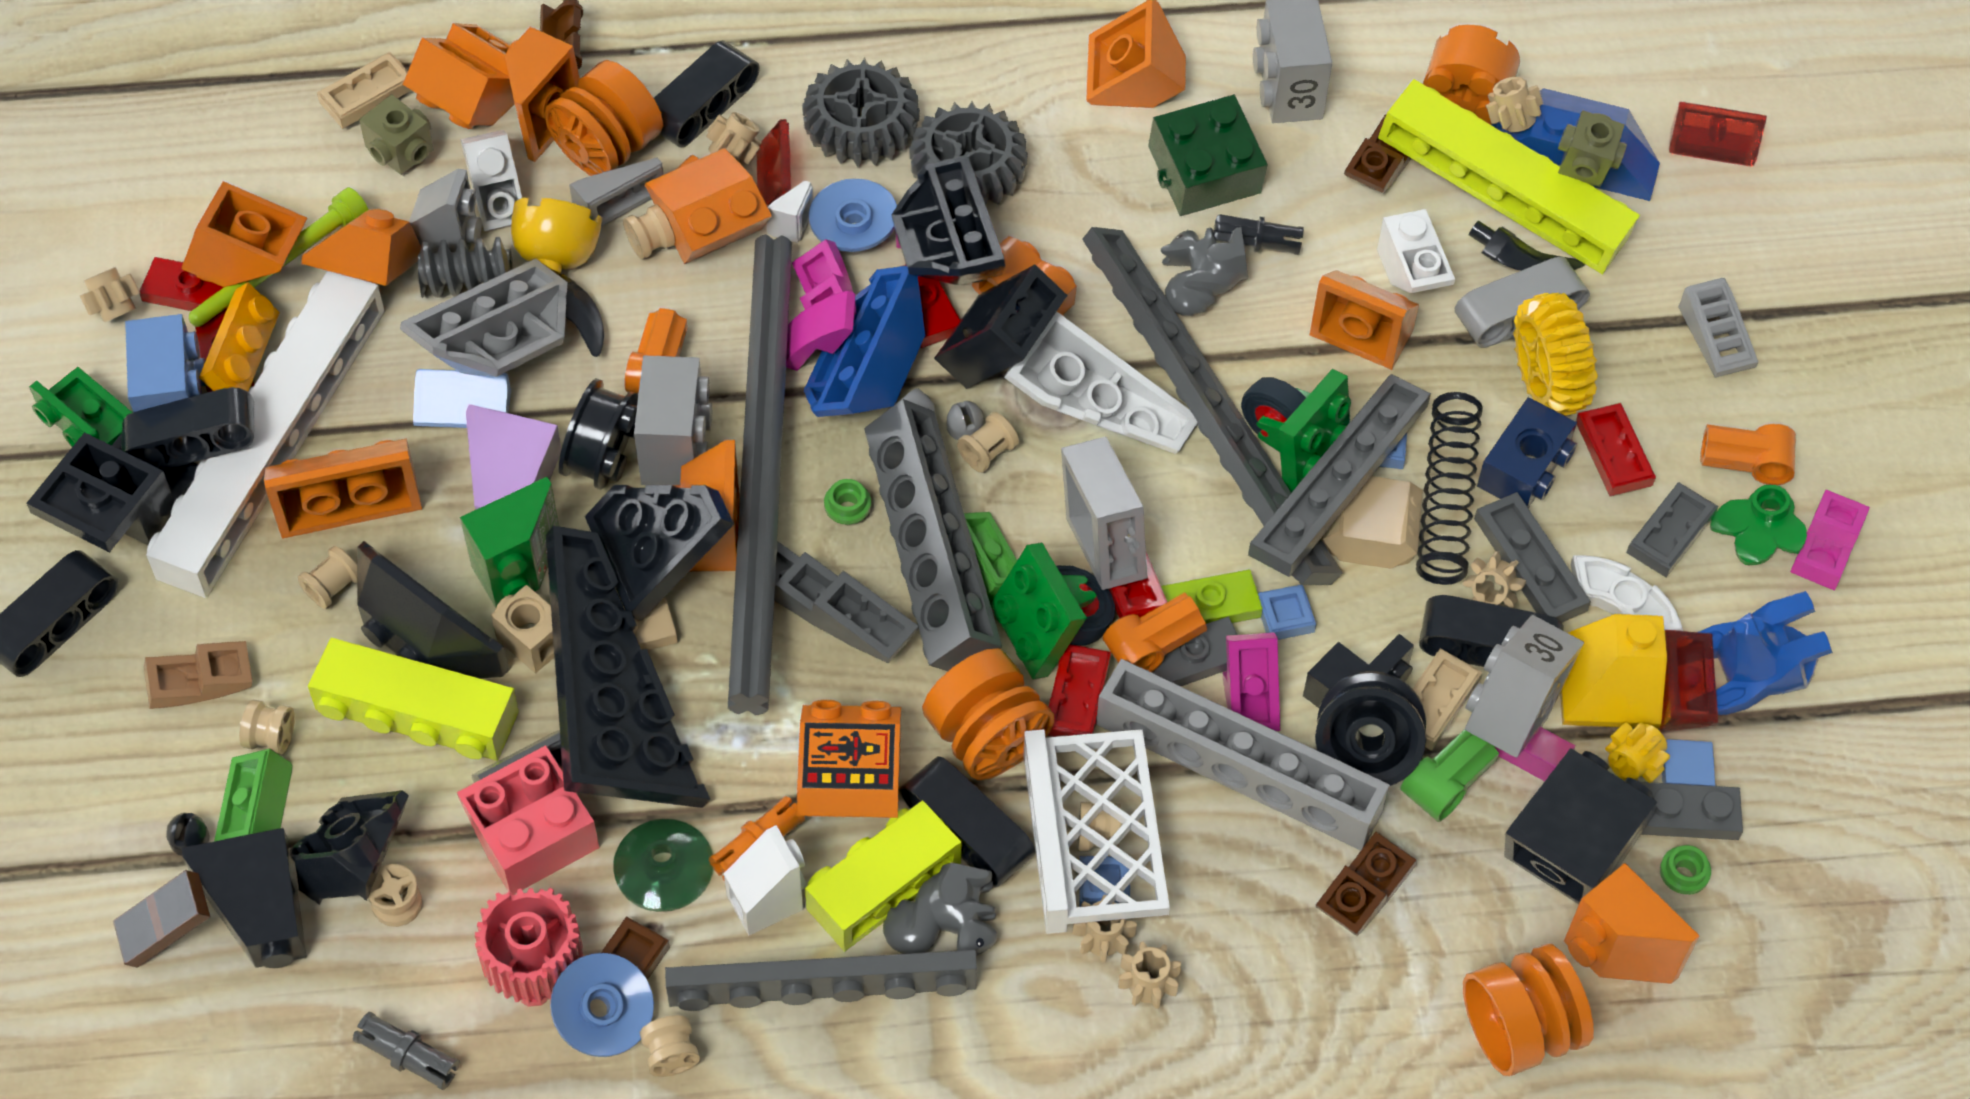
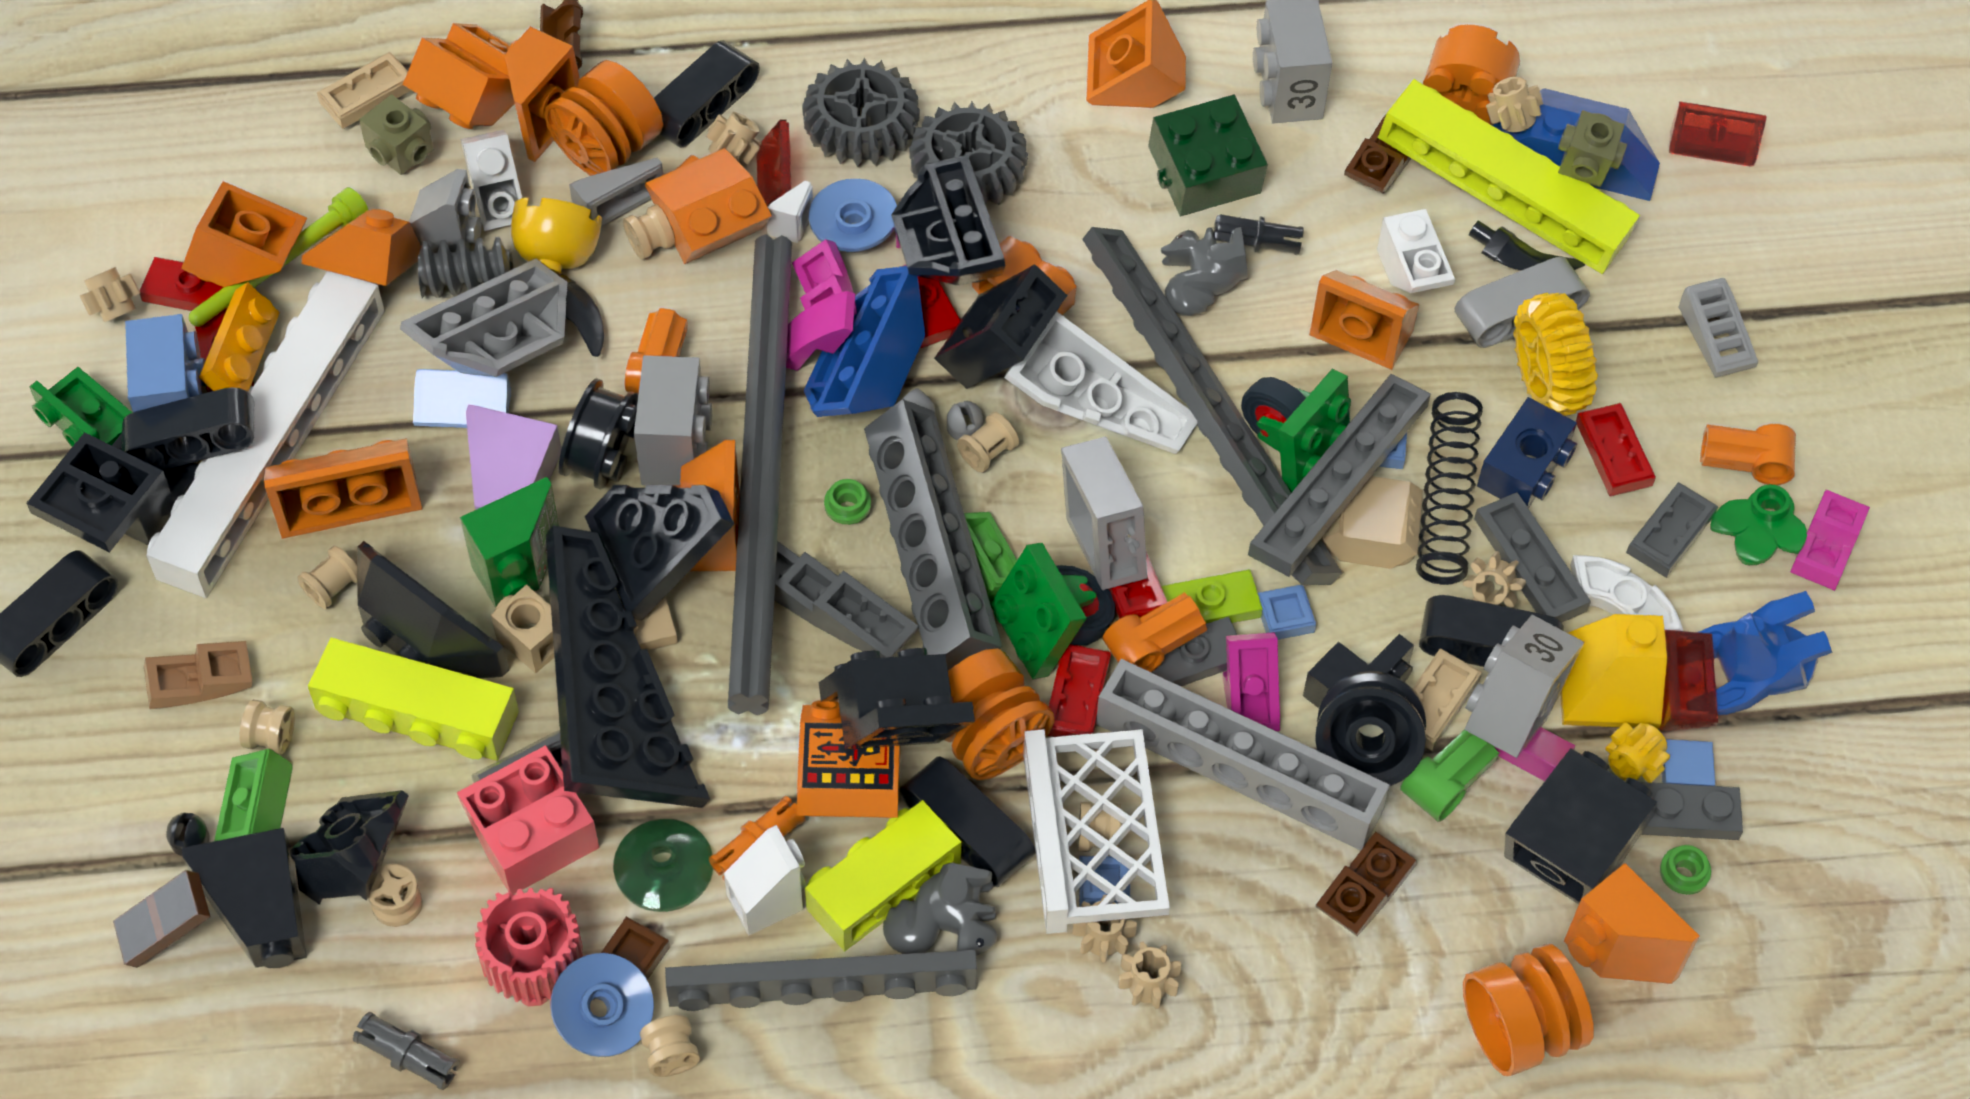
none -> black bracket [818,648,975,750]

